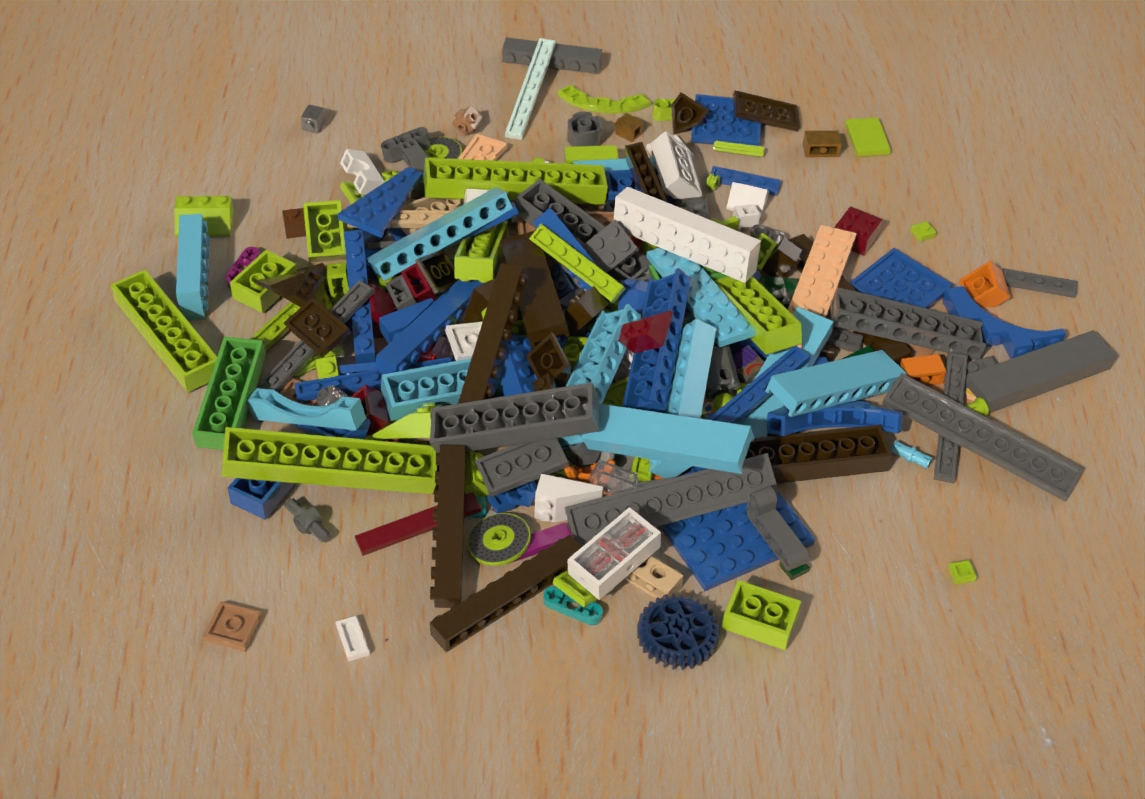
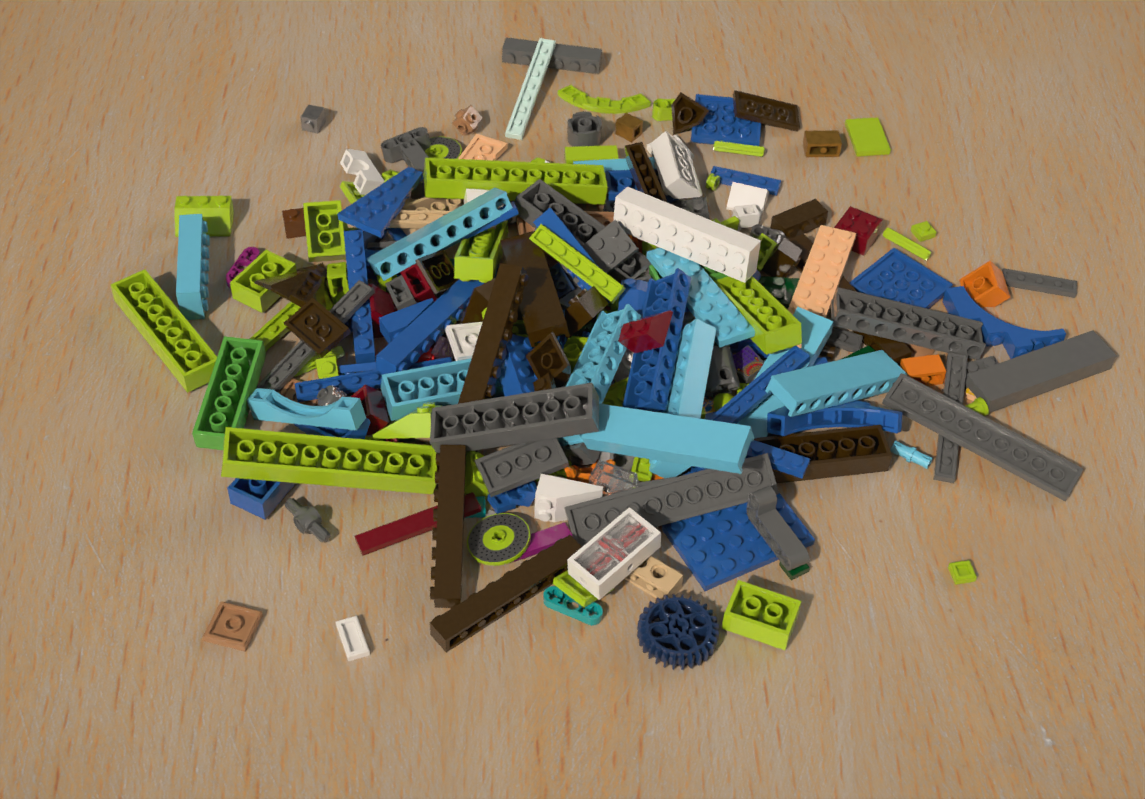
none -> blue plate [745,440,810,479]
none -> dark brown brick [770,199,828,240]
none -> lime axle [883,228,931,260]

